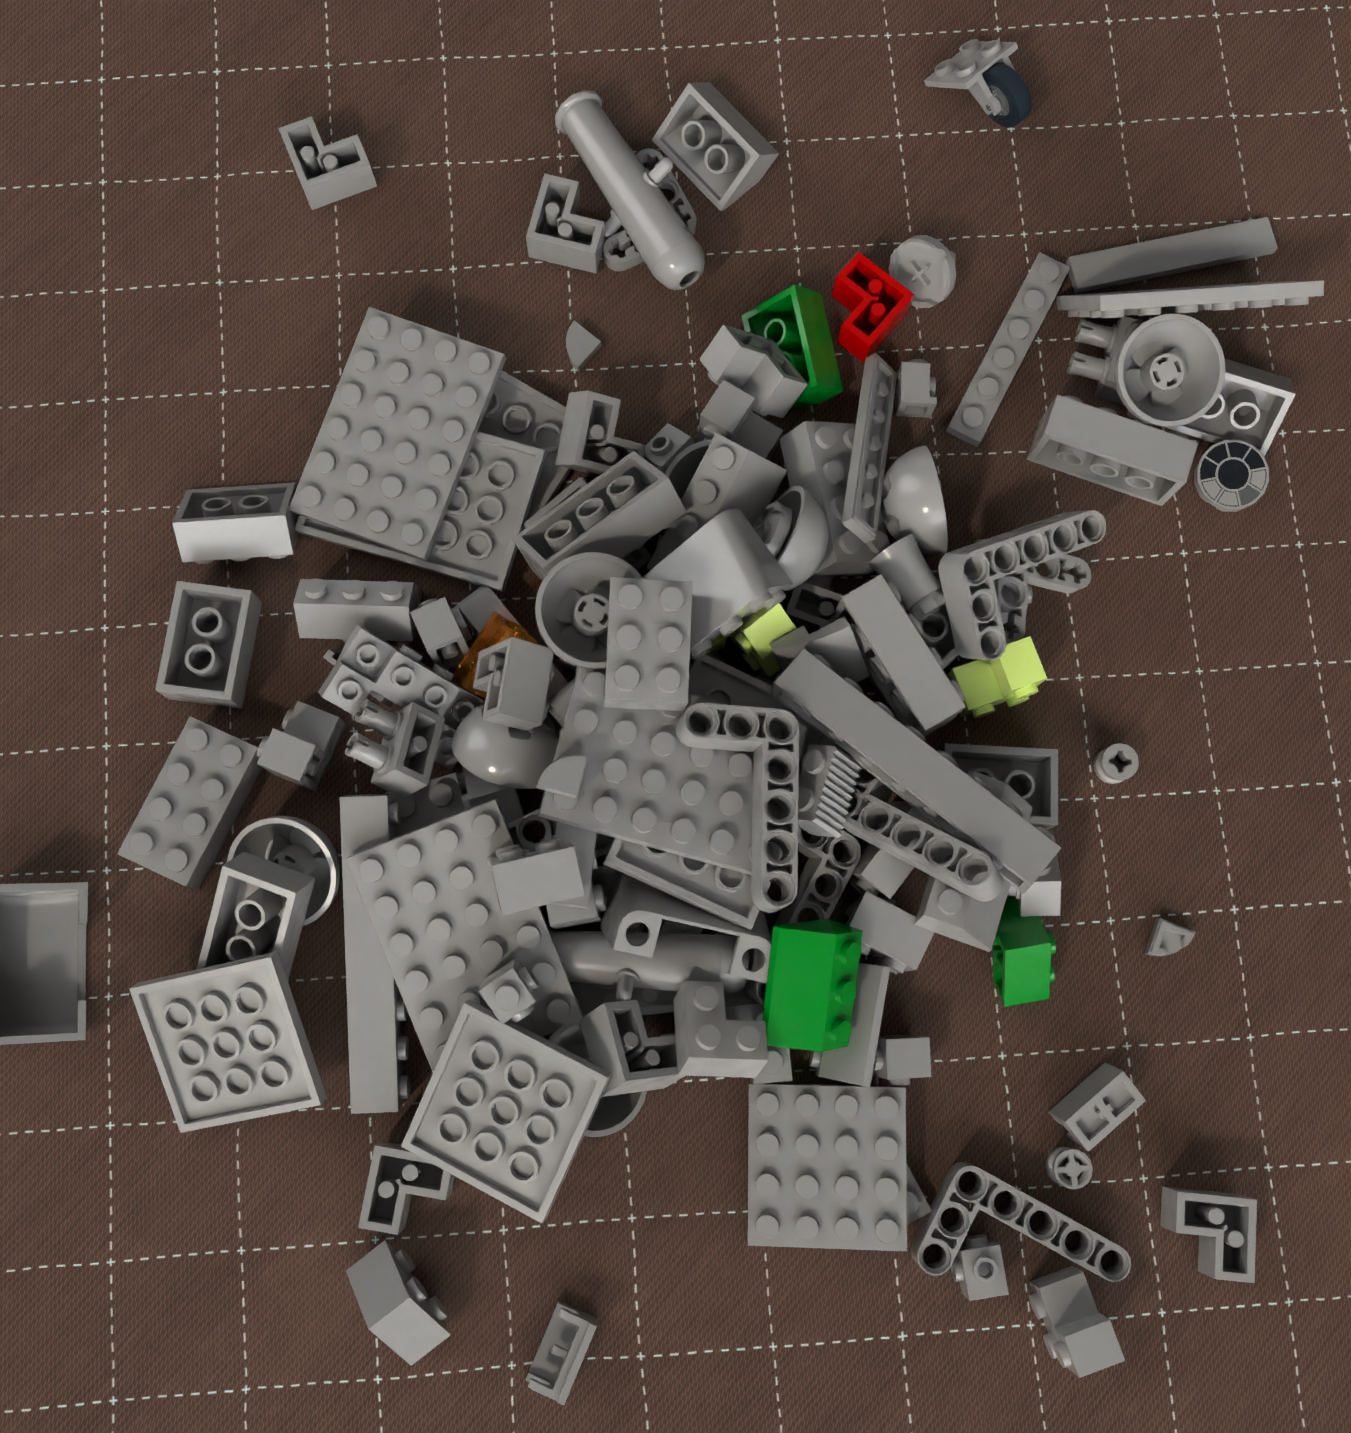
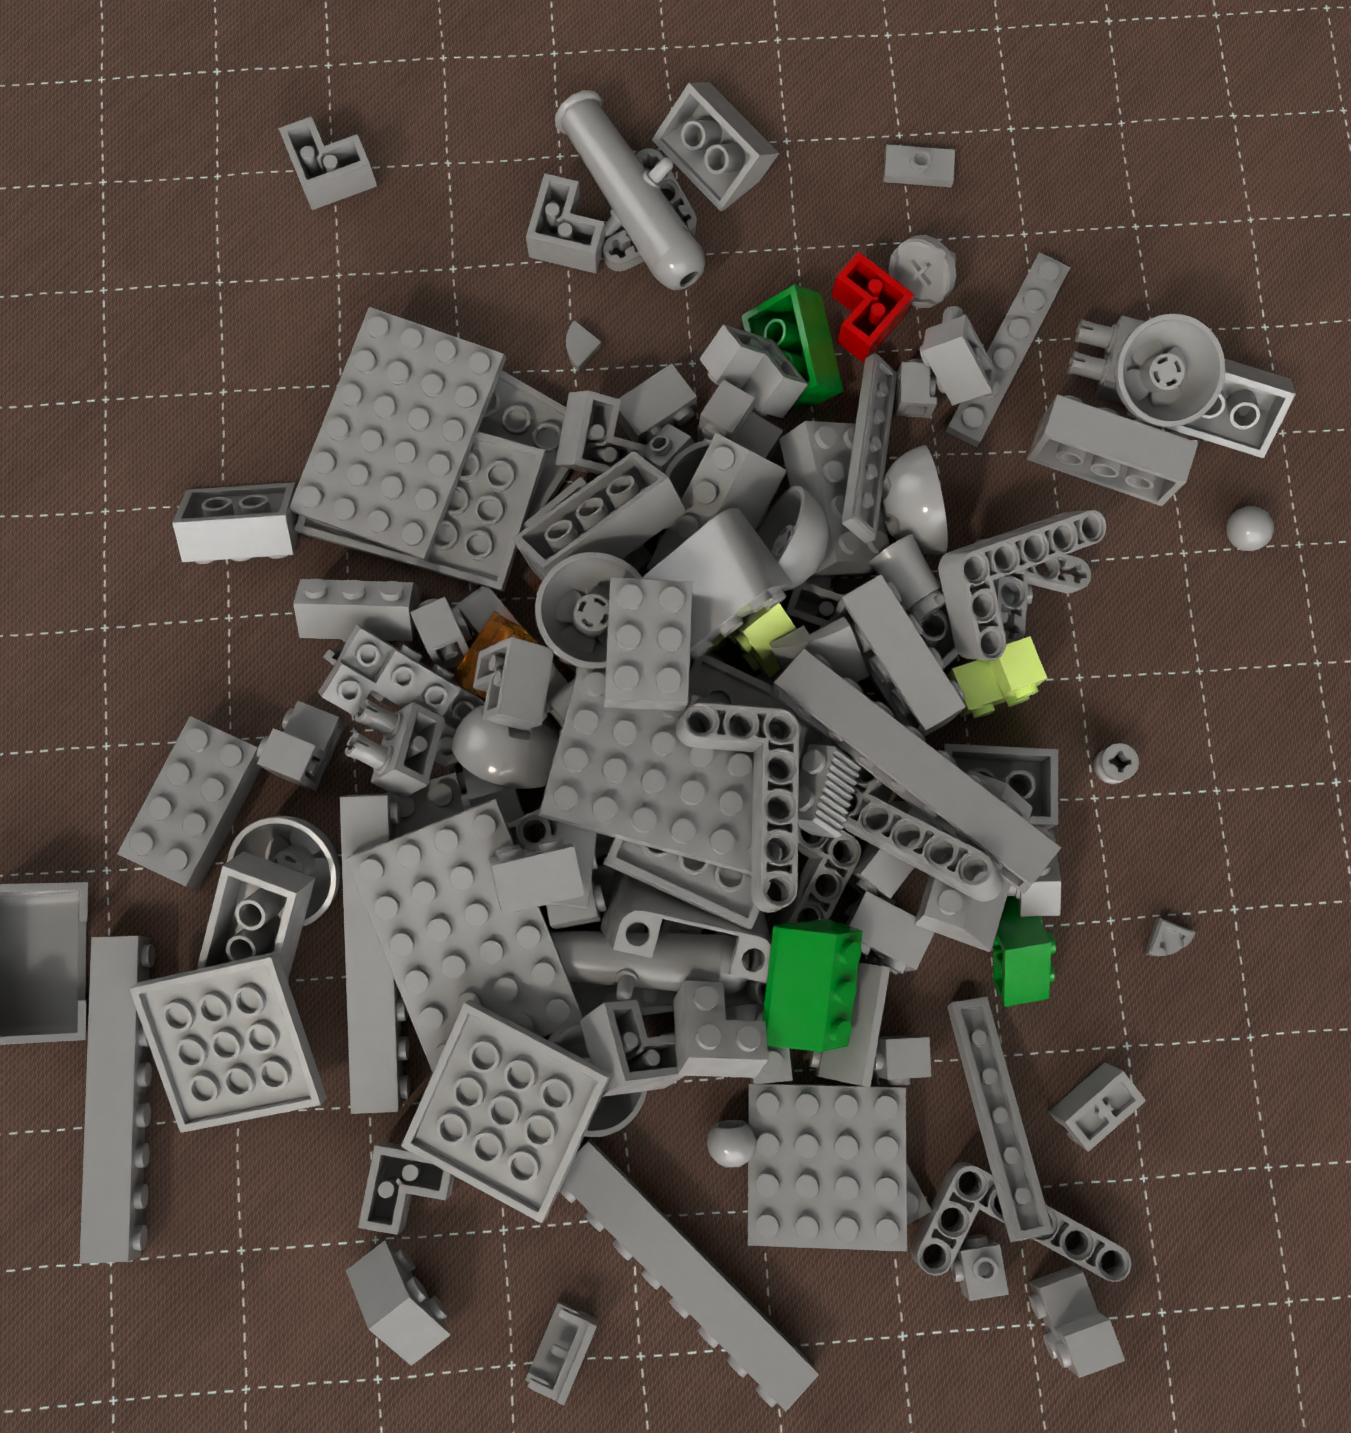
light grey brick [155,581,262,709] -> none
light grey brick [479,958,539,1025] -> none
light grey tile [536,755,587,799] -> none
light grey tile [752,501,792,558] -> none
light grey plate [924,39,1032,128] -> none
light grey wheel [1046,1146,1093,1190] -> none
light grey plate [1056,280,1324,318] -> none
light grey tile [1066,217,1278,294] -> none
light grey brick [1160,1186,1257,1283] -> none
tile [1194,440,1269,512] -> none
none -> light grey brick [80,936,155,1264]
none -> light grey brick [559,1138,819,1412]
none -> light grey brick [617,364,697,445]
none -> light grey piece [707,1120,756,1168]
none -> light grey plate [883,144,955,187]
none -> light grey brick [920,306,996,406]
none -> light grey plate [947,997,1053,1243]
none -> light grey piece [1226,506,1274,551]

